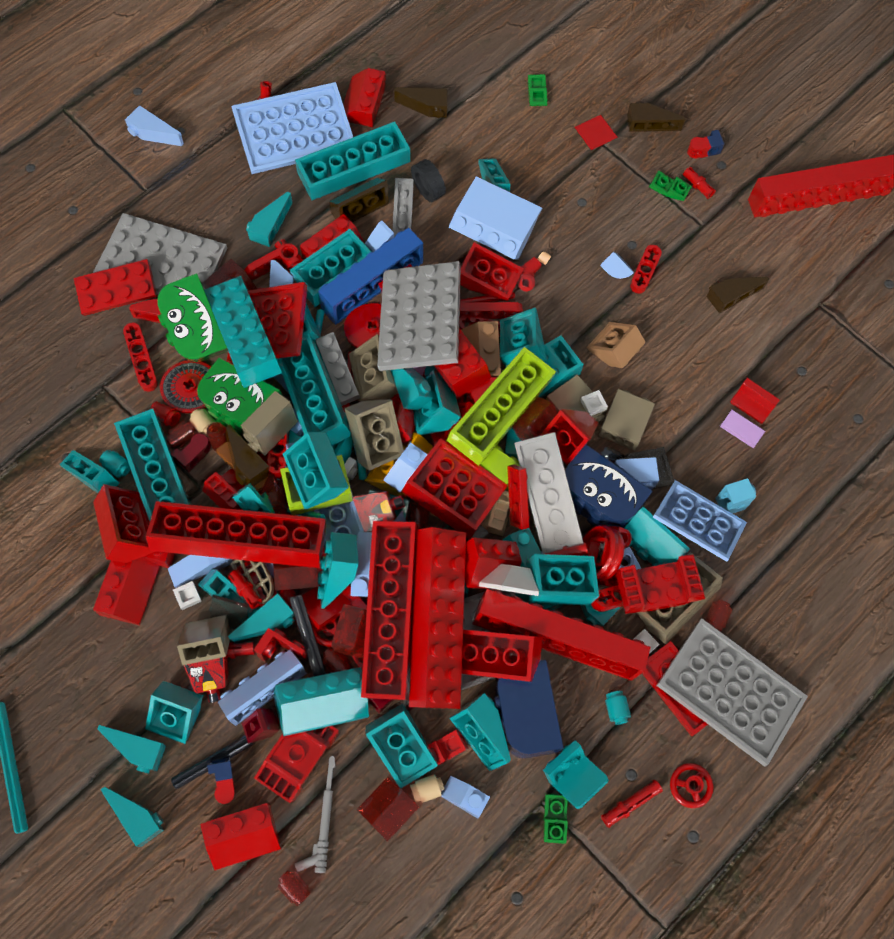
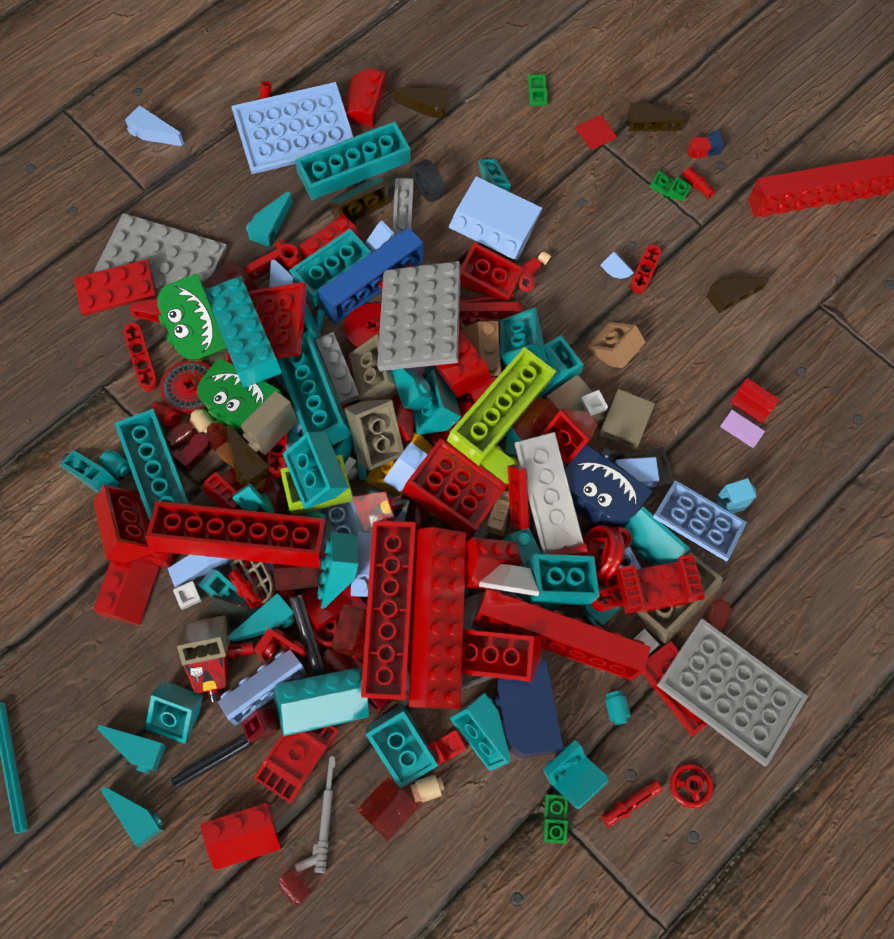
leg [207,757,234,804] -> none
light blue slope [441,776,490,819] -> none

